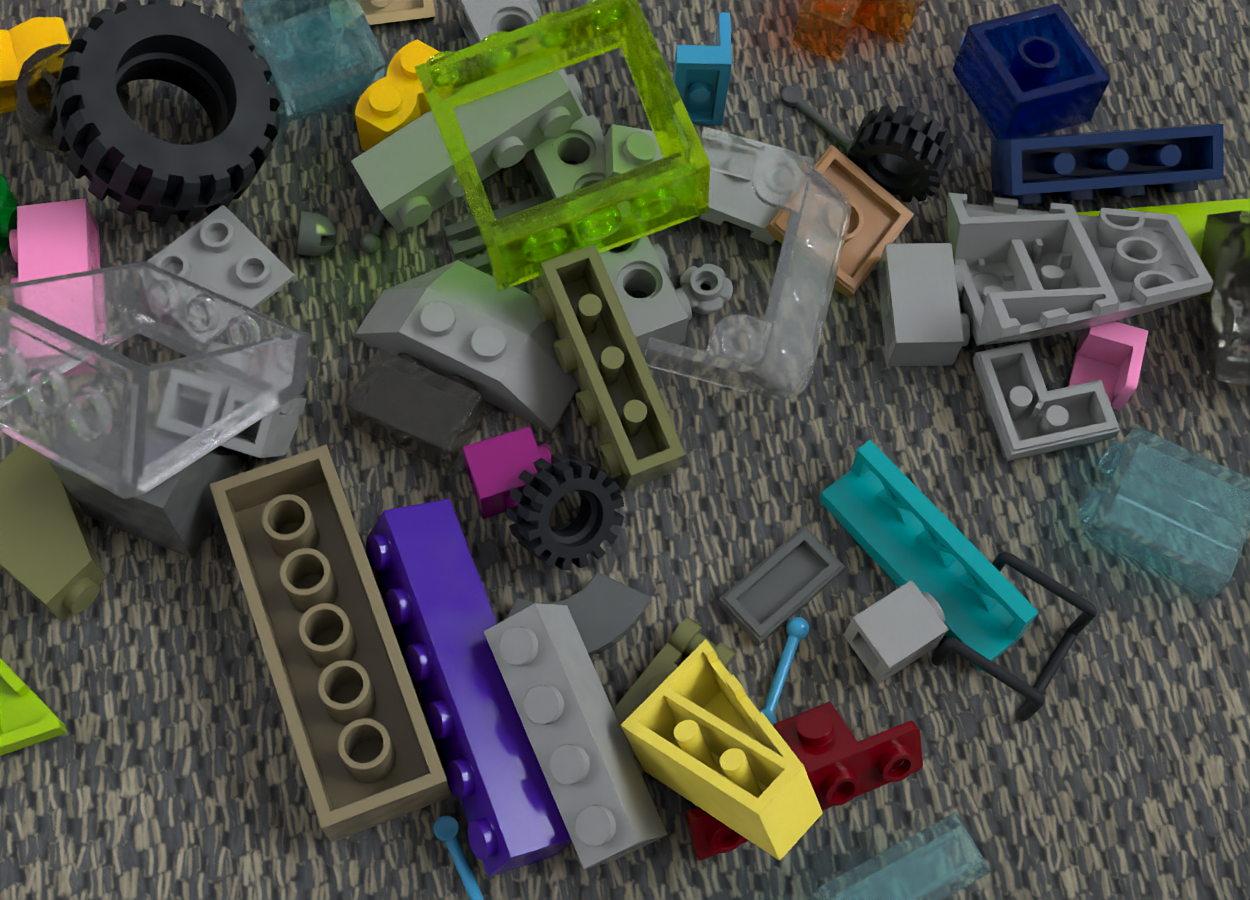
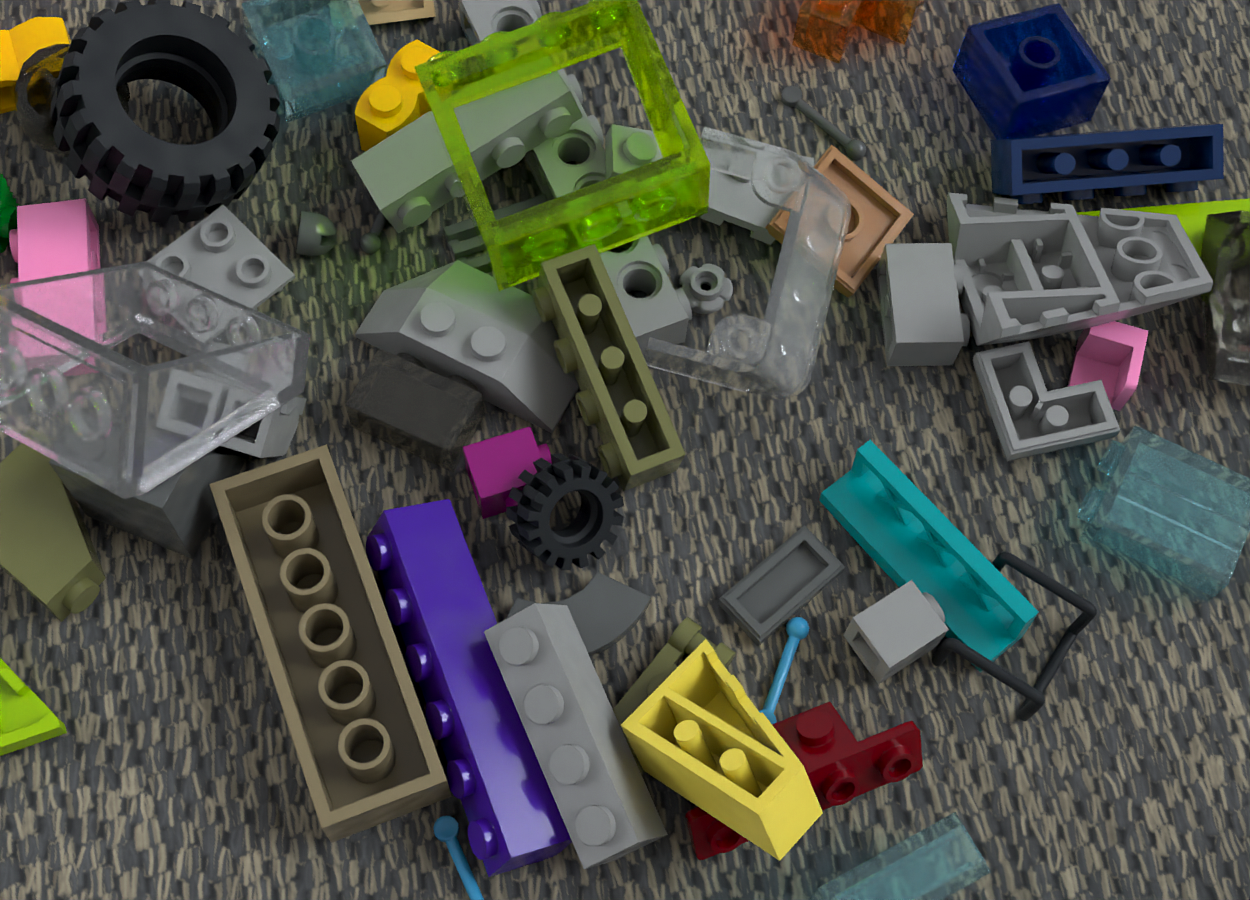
dark azure panel [670,12,732,125] -> none
black tyre [847,105,954,202] -> none

